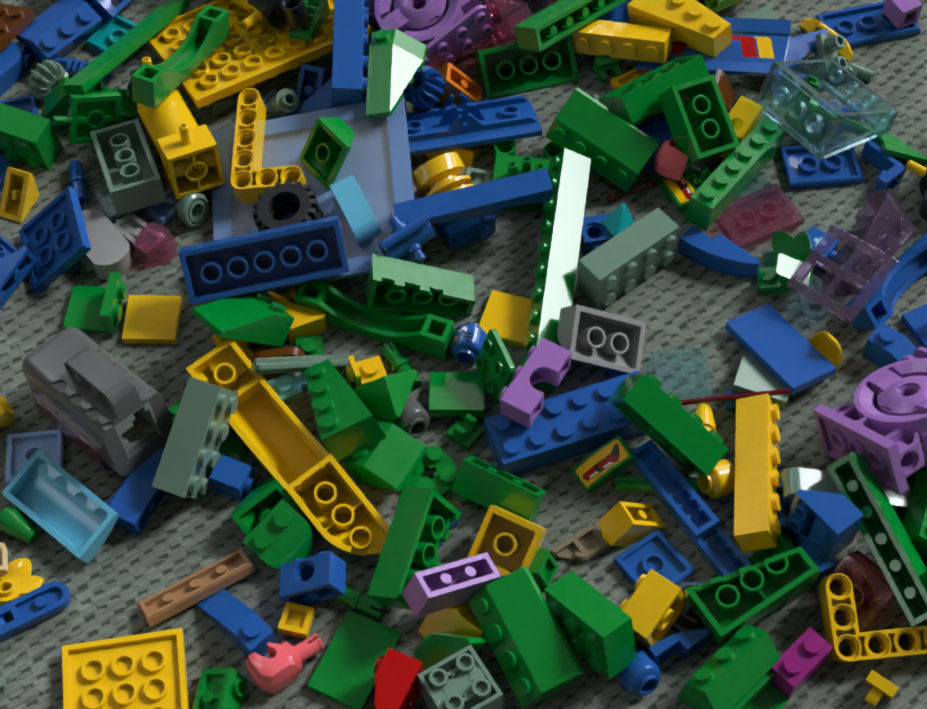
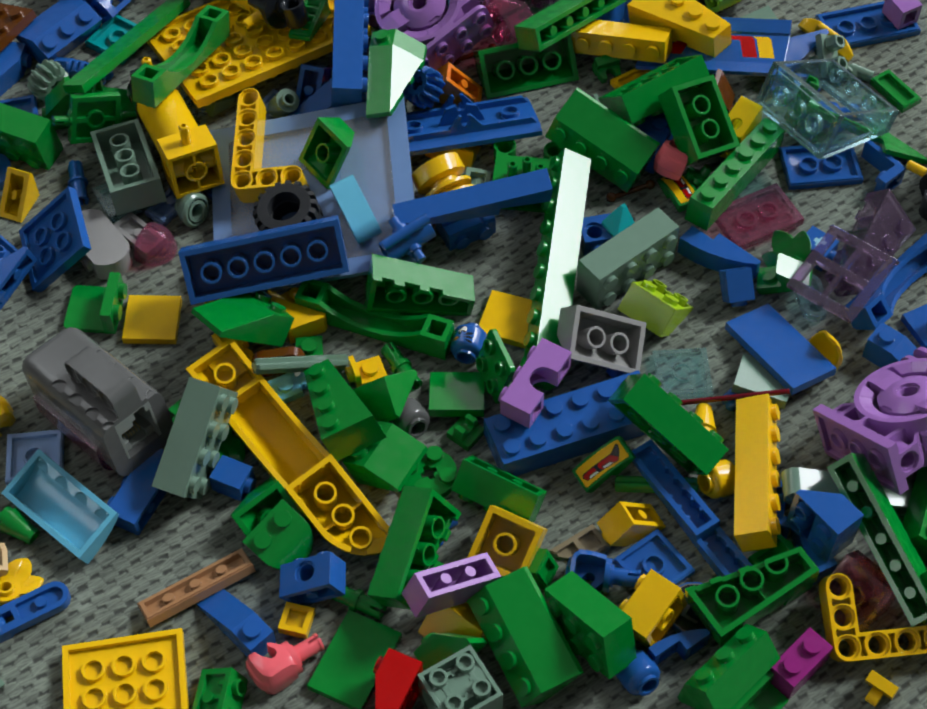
none -> blue piece [564,549,641,593]
none -> lime slope [618,279,694,337]
none -> blue brick [719,267,755,307]
none -> green tile [869,69,922,113]

